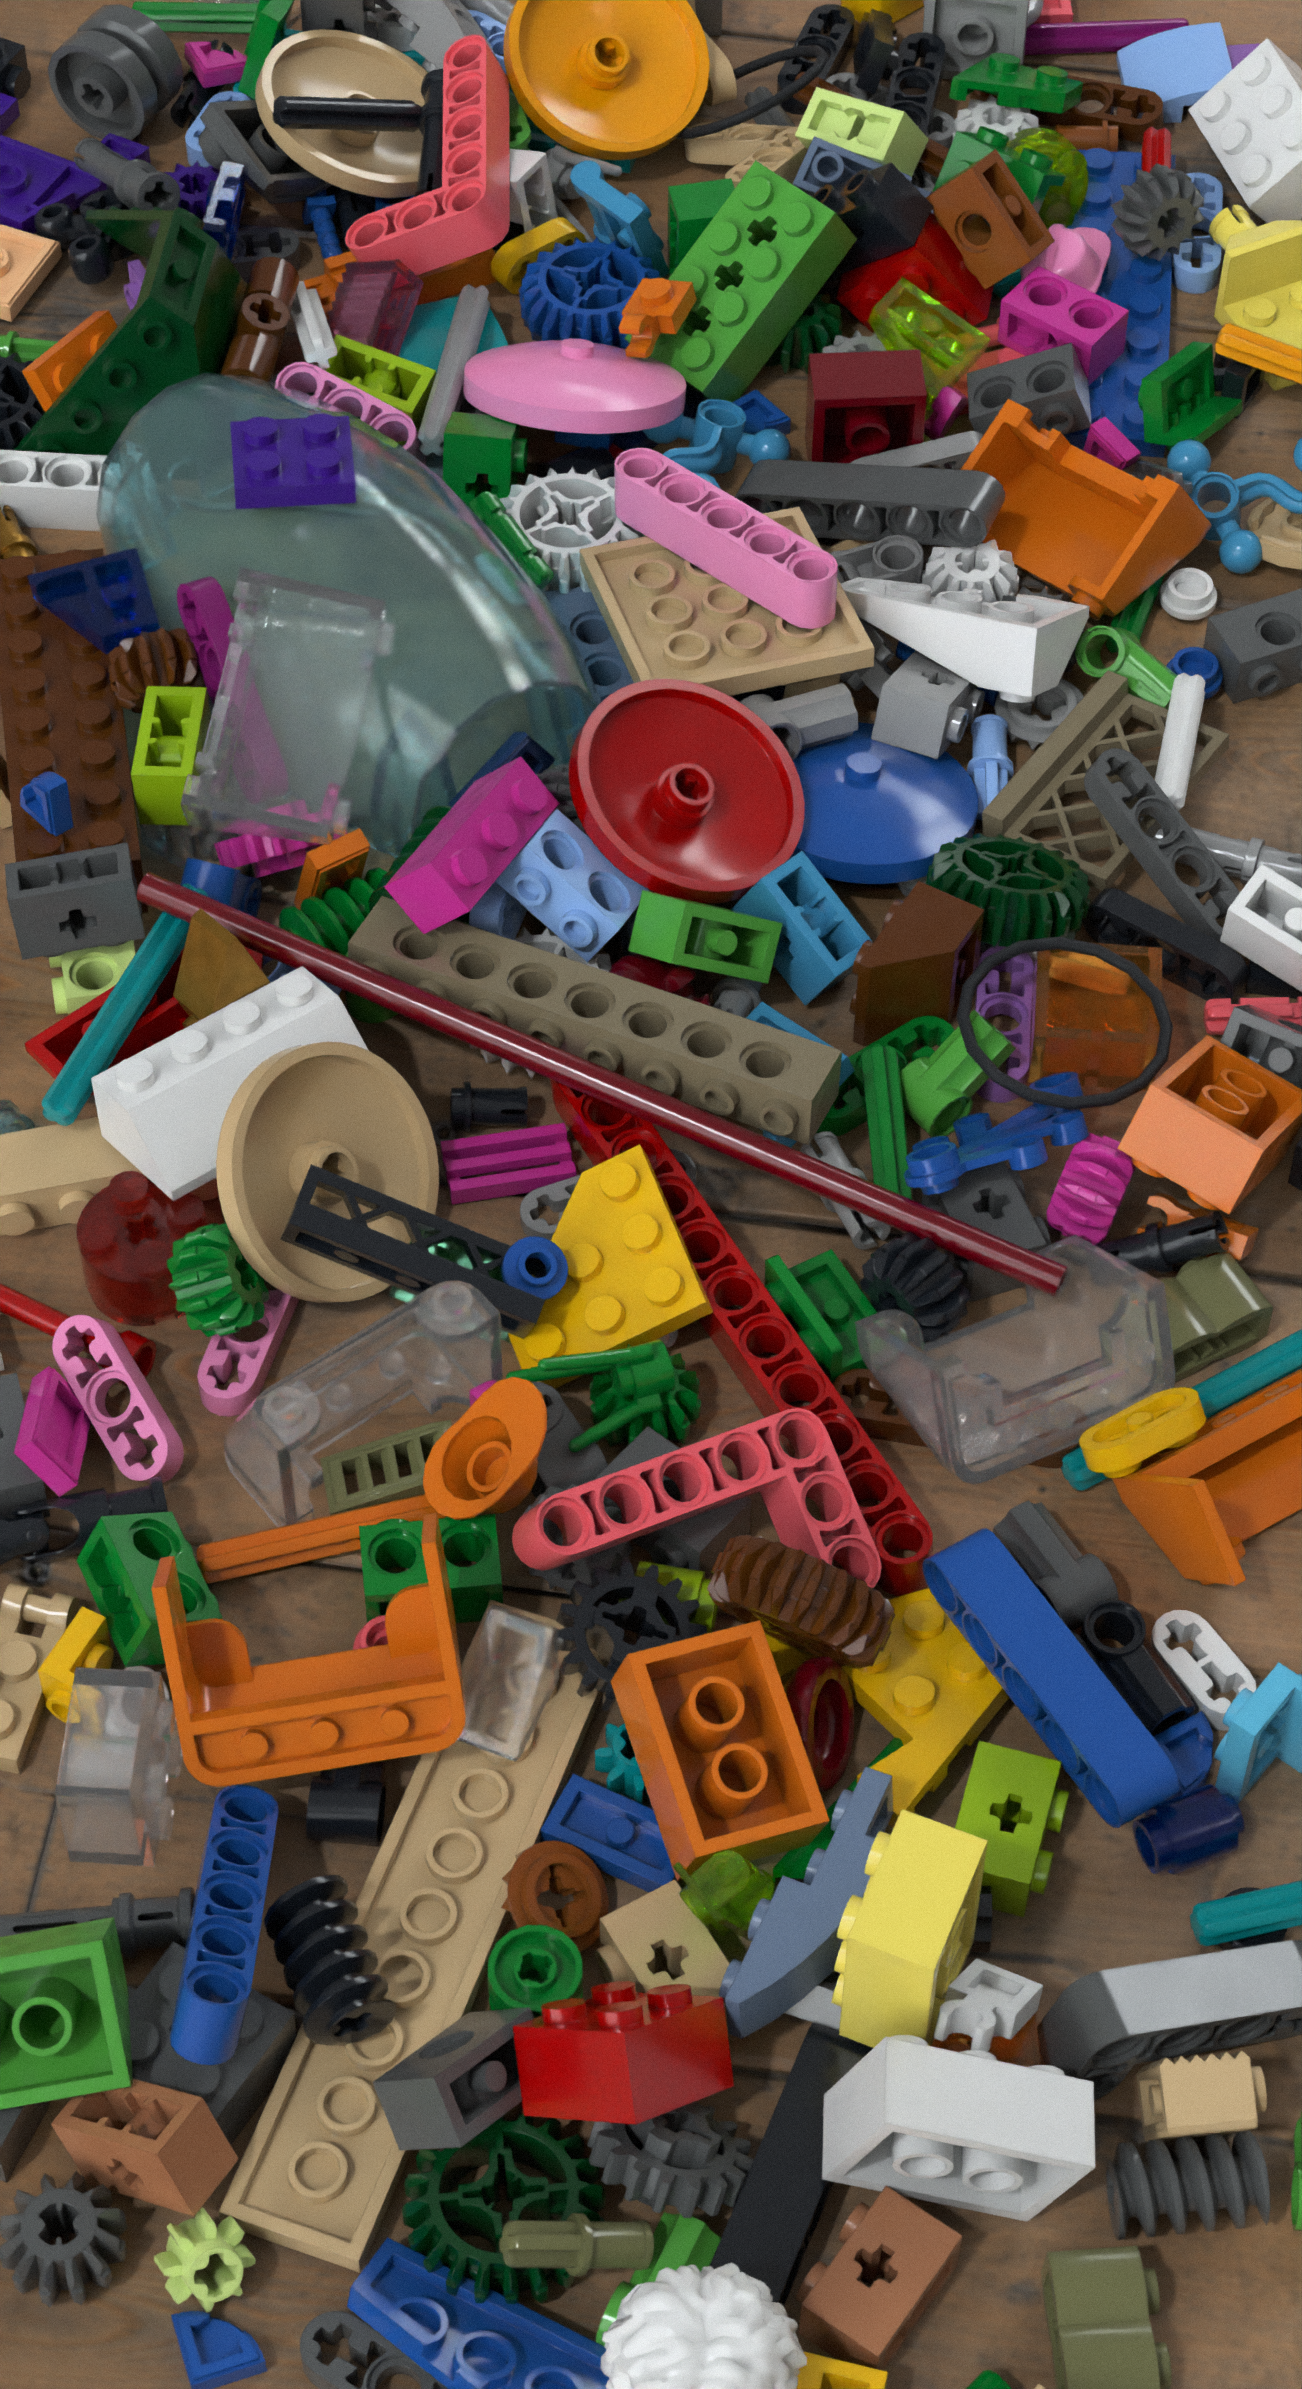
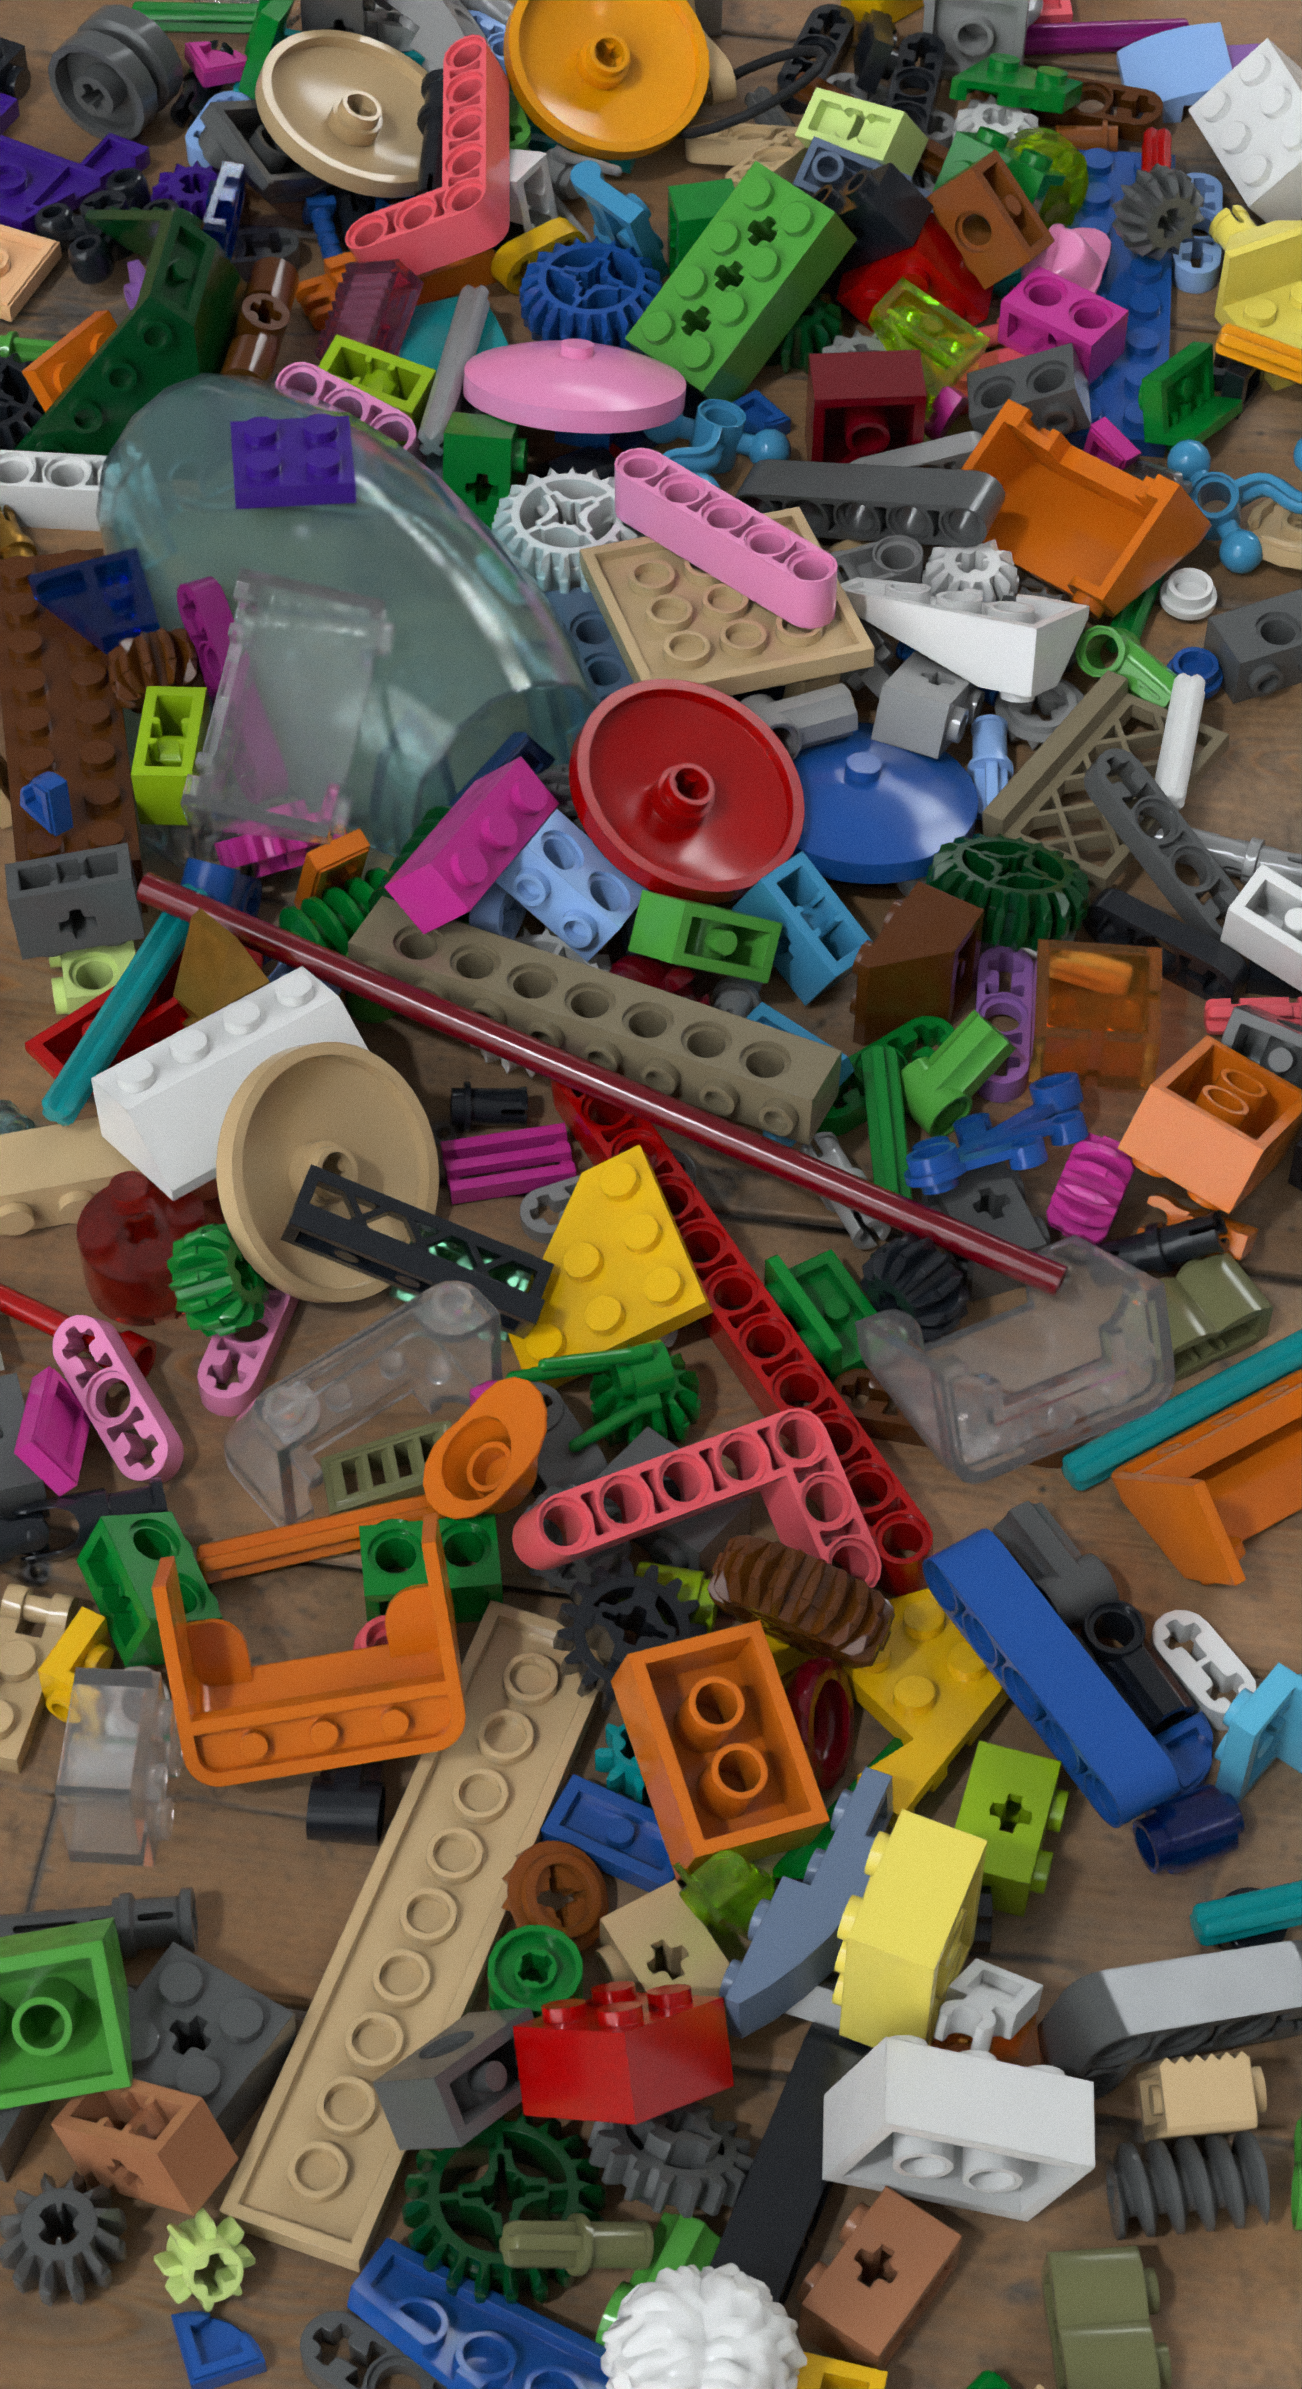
dark grey pin [74,137,180,211] -> none
blue beam [170,1785,279,2065] -> none
black piece [264,1875,397,2046] -> none
black axle [272,96,422,132] -> none
white axle [291,281,337,370] -> none
clear slope [458,1604,559,1762] -> none
green axle [467,491,554,594] -> none
blue plate [501,1236,568,1301] -> none
orange plate [619,278,697,358] -> none
black piece [957,937,1173,1110] -> none
yellow plate [1079,1387,1206,1478] -> none

